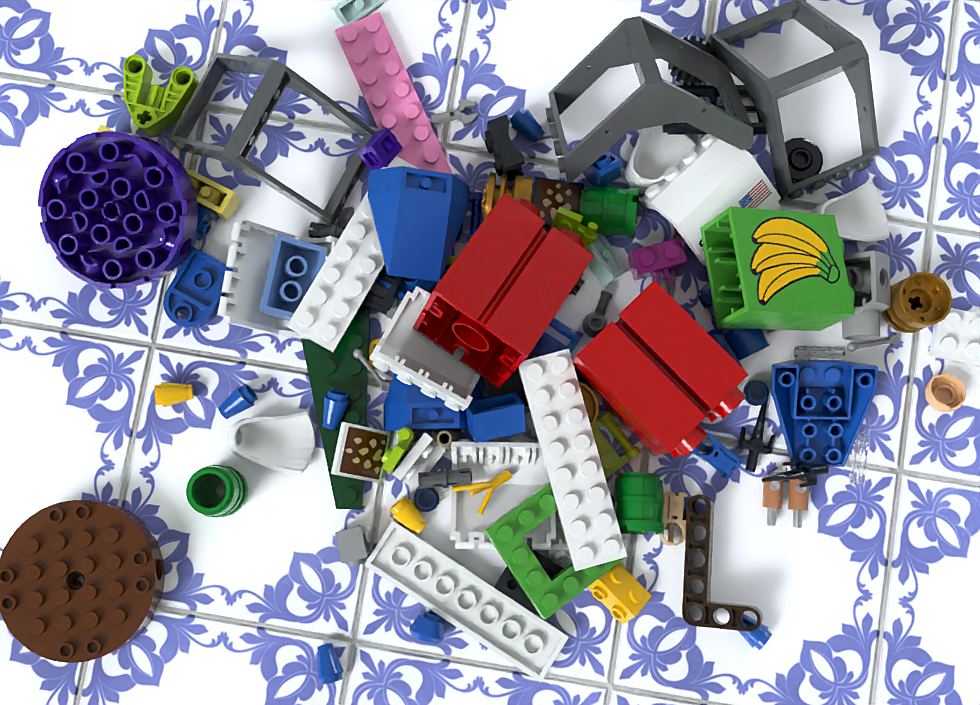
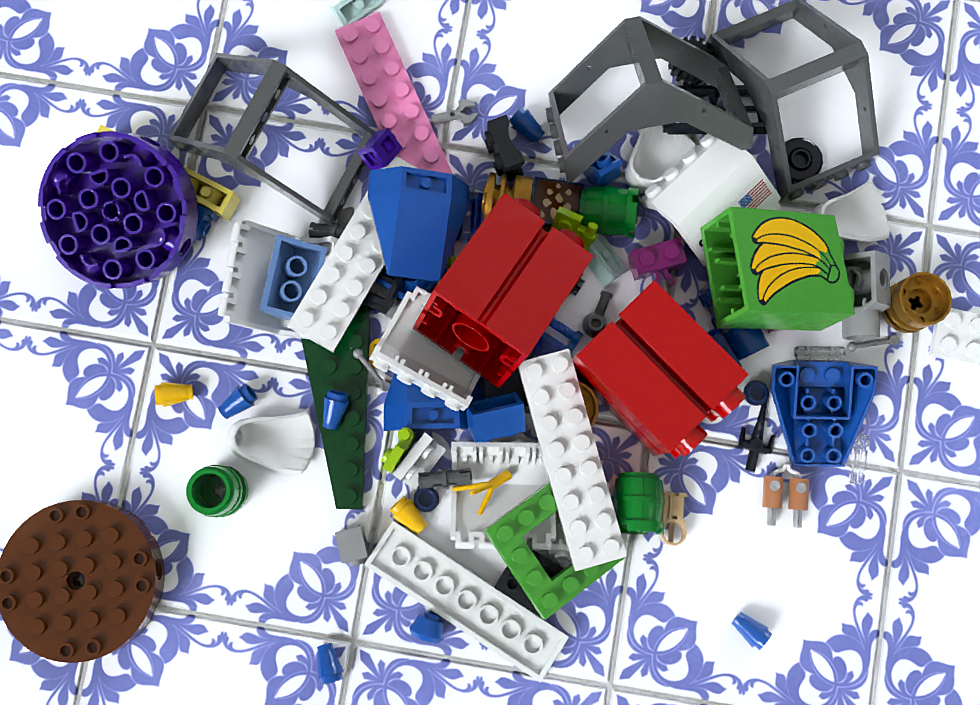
lime connector [123,55,199,137] -> none
blue plate [163,247,233,329] -> none
slope [331,422,390,483] -> none
dark tan cone [437,429,463,450] -> none
yellow bracket [587,563,652,624] -> none
lime plate [591,411,641,479] -> none
dark brown beam [682,494,764,632] -> none
blue piece [691,432,741,478] -> none
black piece [761,461,829,488] -> none
light nougat hair [925,373,966,412] -> none

